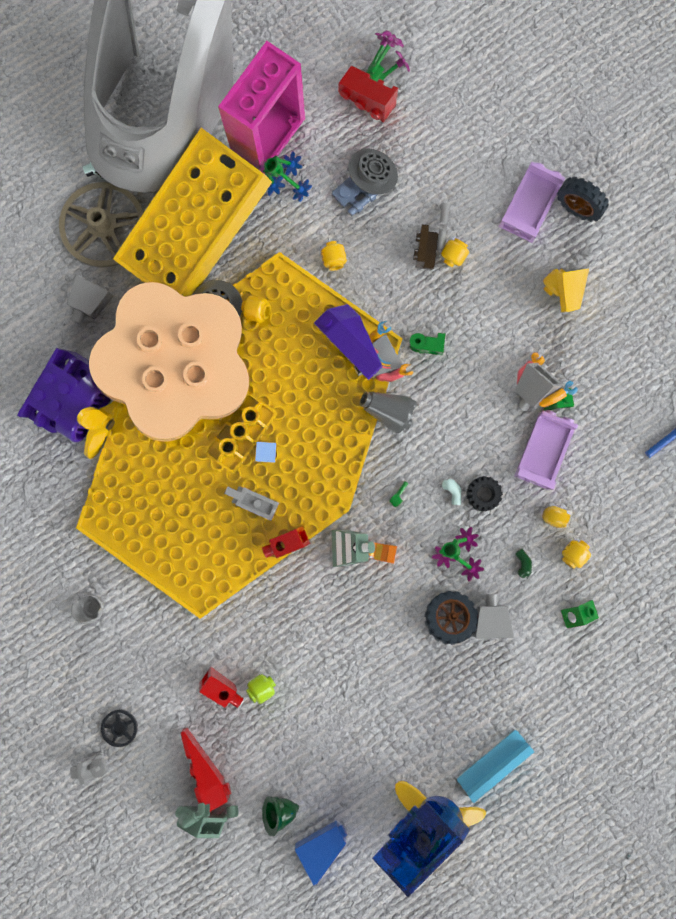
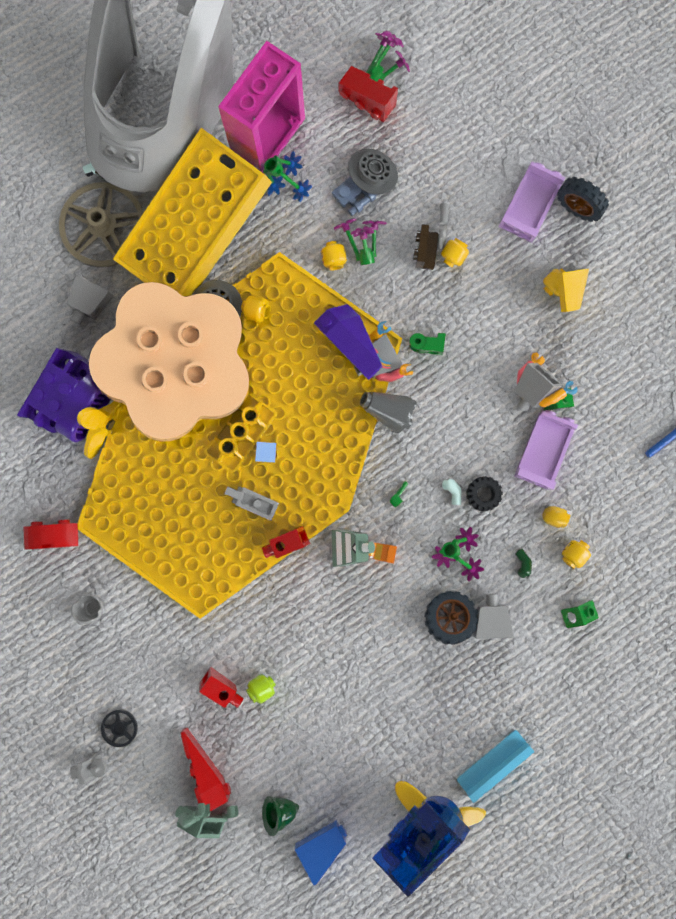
none -> red brick [23,520,79,550]
none -> plant [334,218,387,265]

